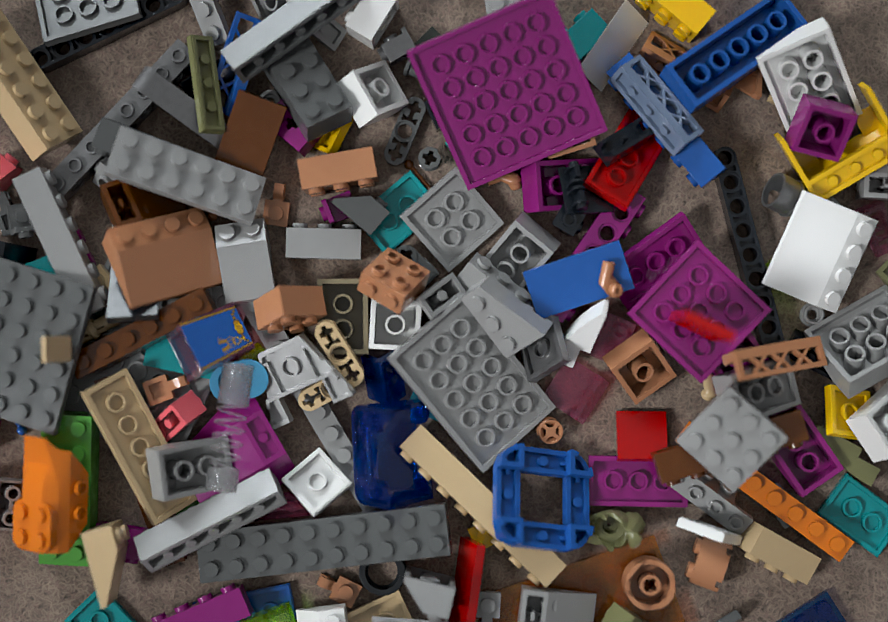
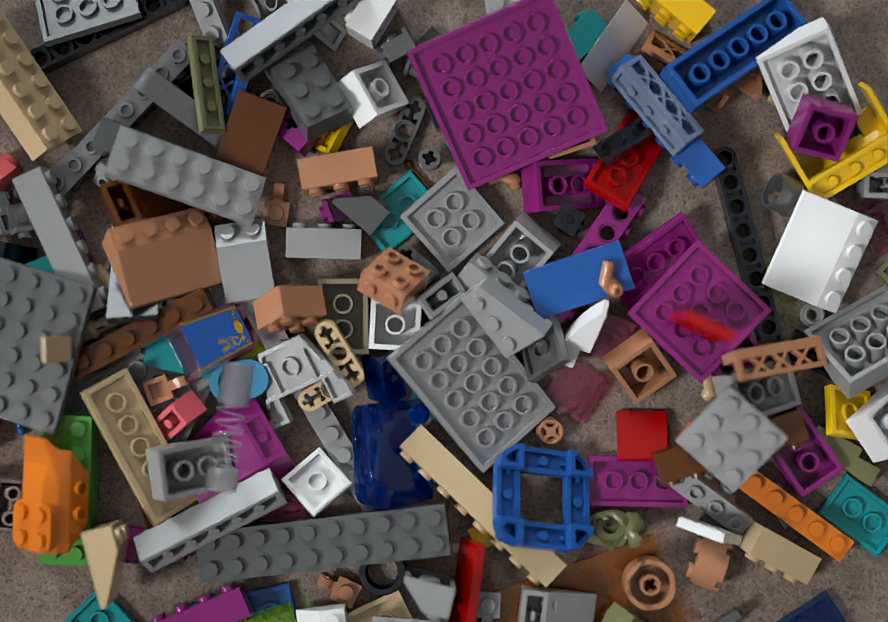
black hinge [558,161,614,215] -> none

